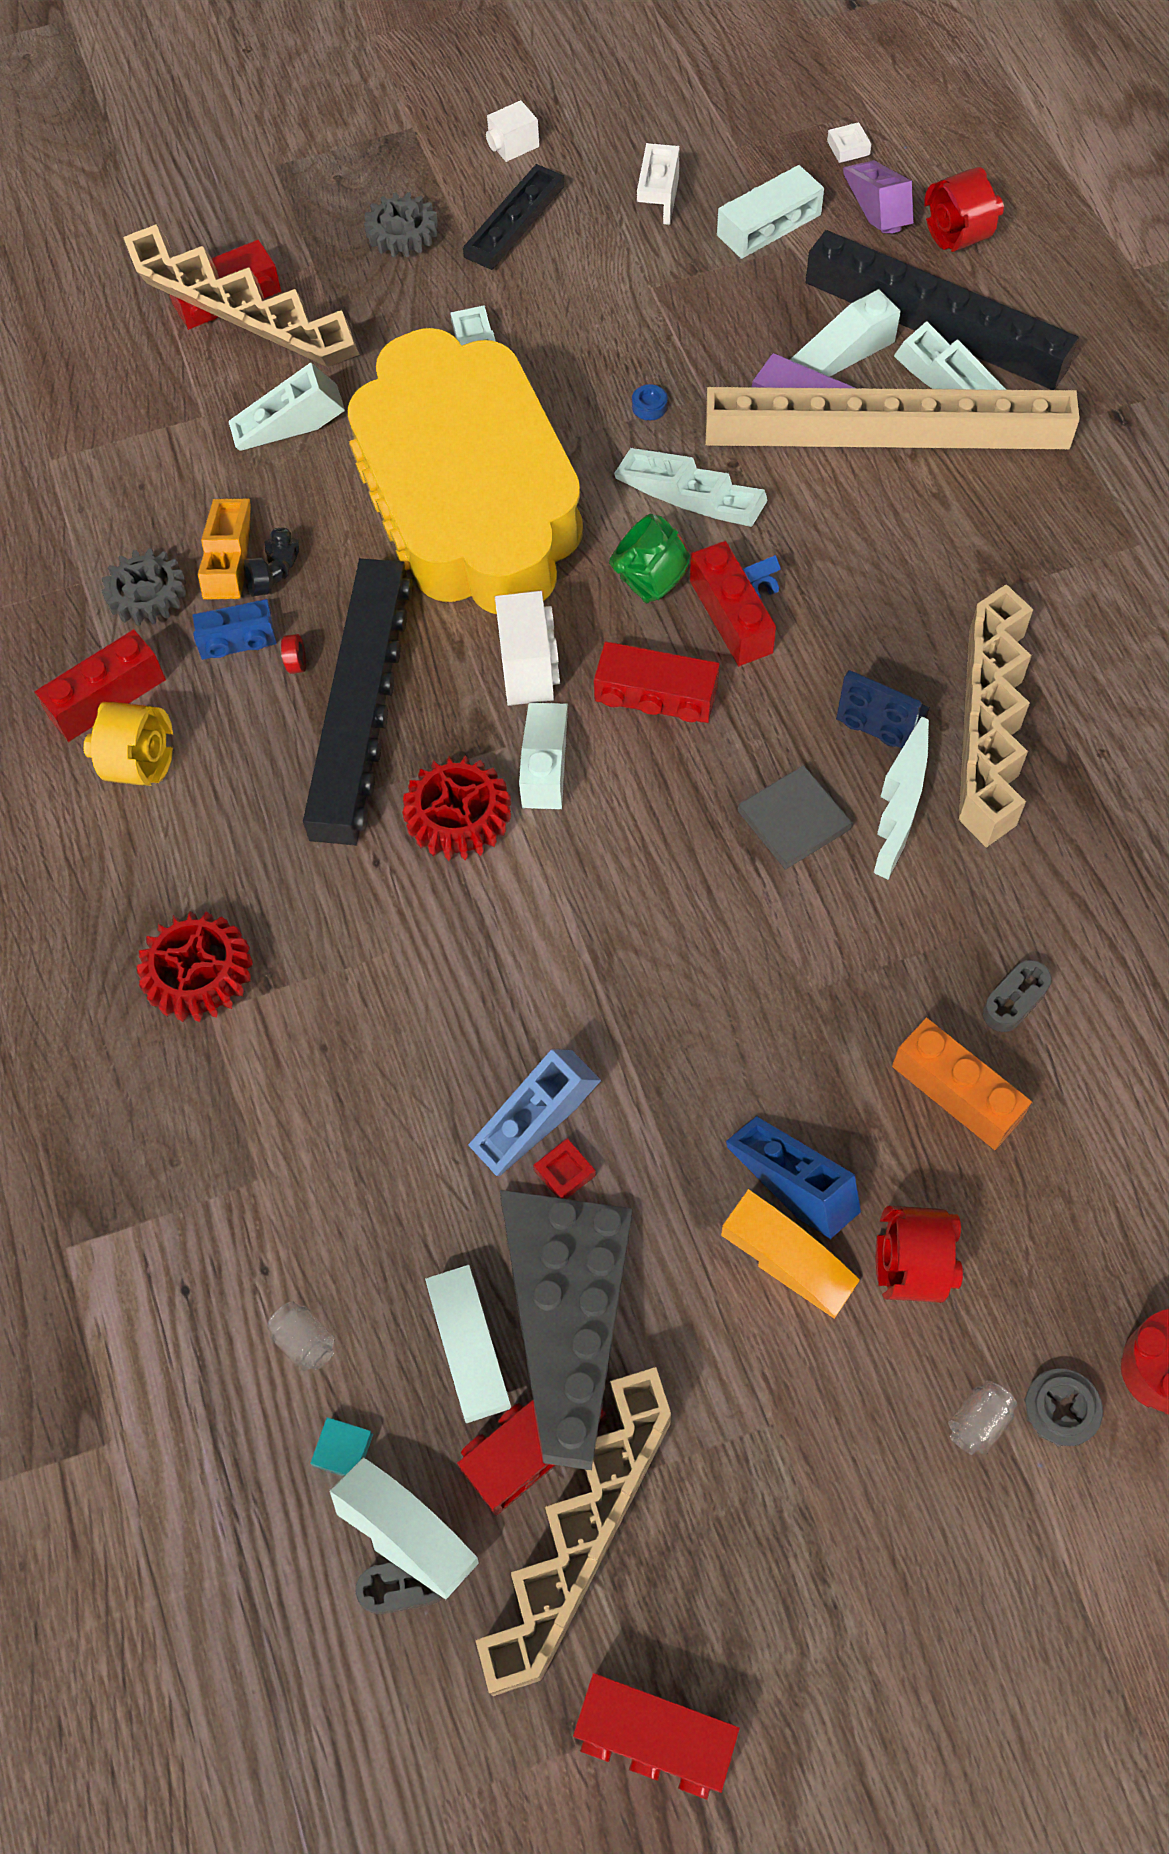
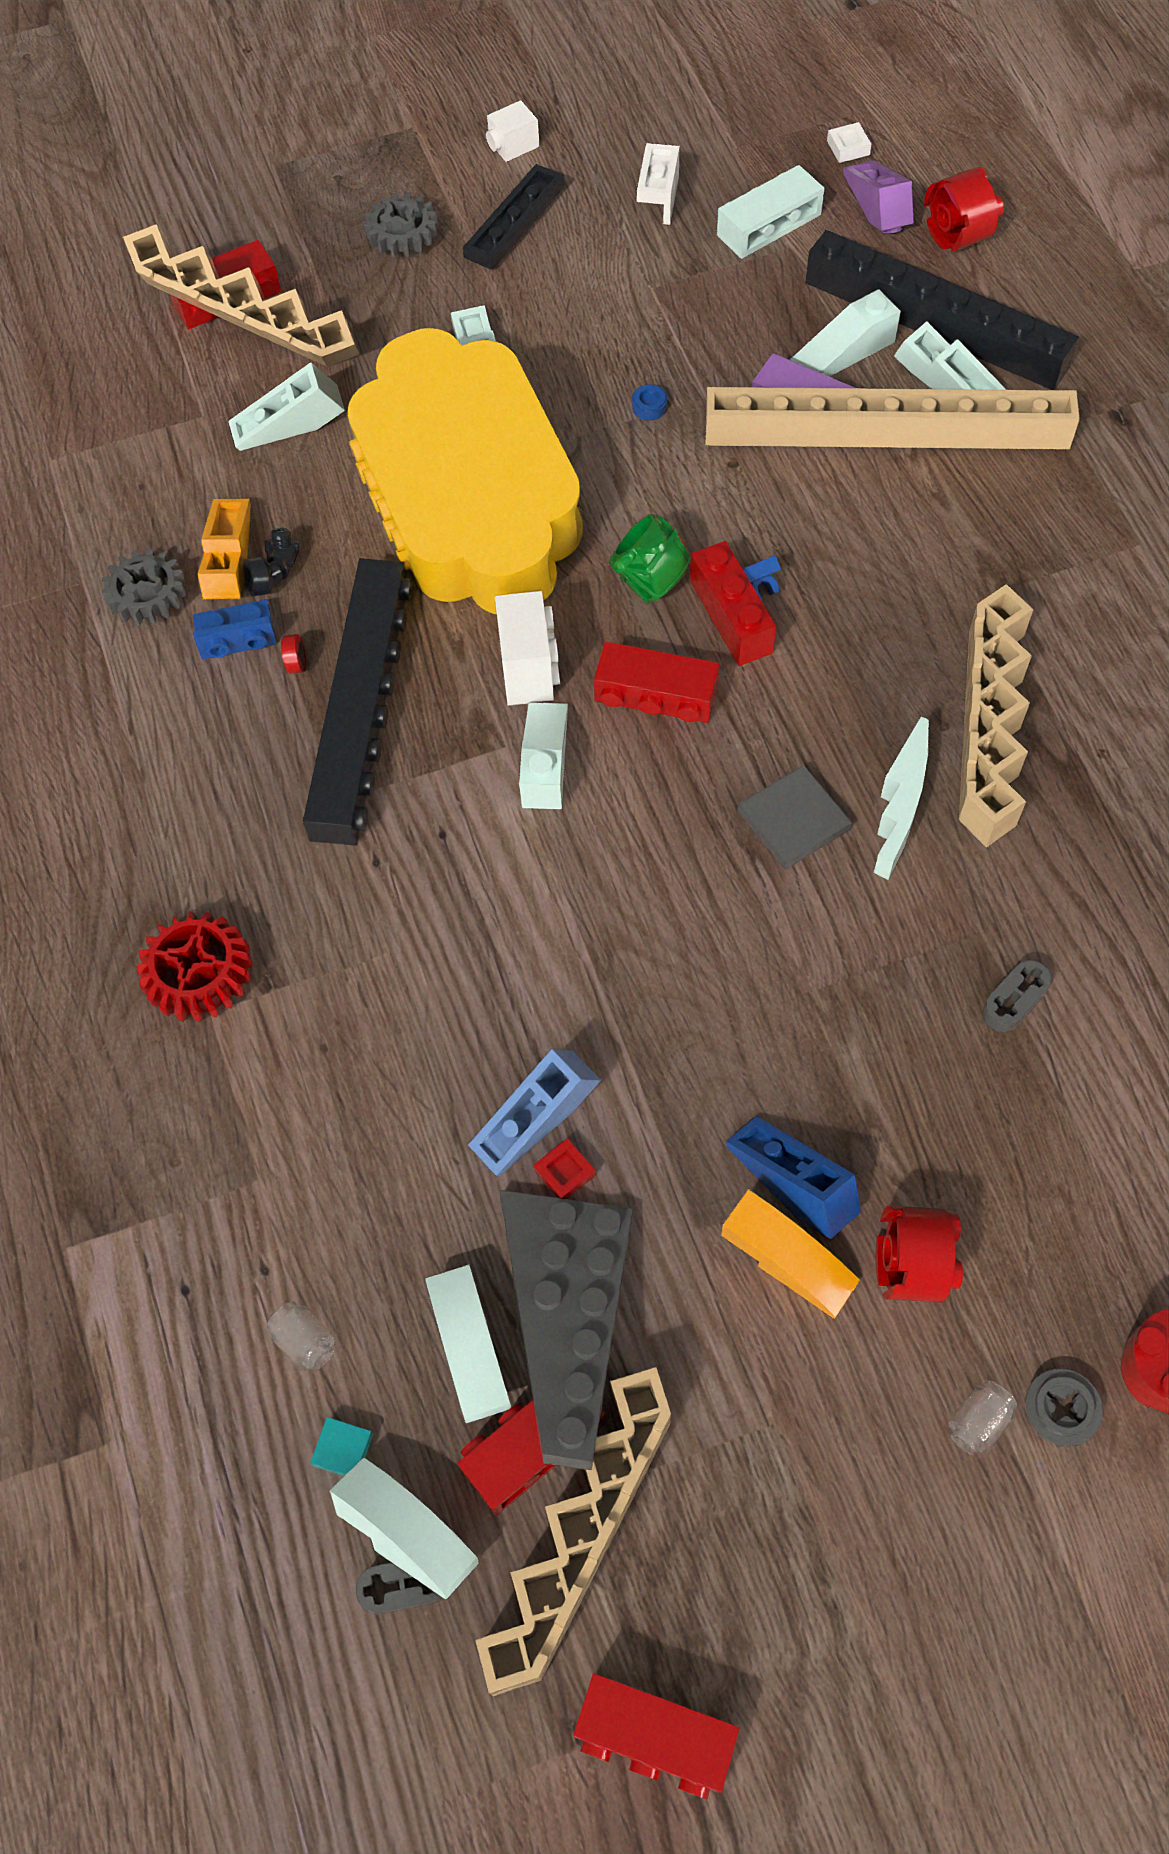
red brick [34,629,166,742] -> none
yellow brick [83,702,173,786] -> none
red gear [402,755,512,861] -> none
light aqua slope [614,448,768,527] -> none
dark blue bracket [836,670,930,749] -> none
orange brick [892,1017,1032,1150] -> none

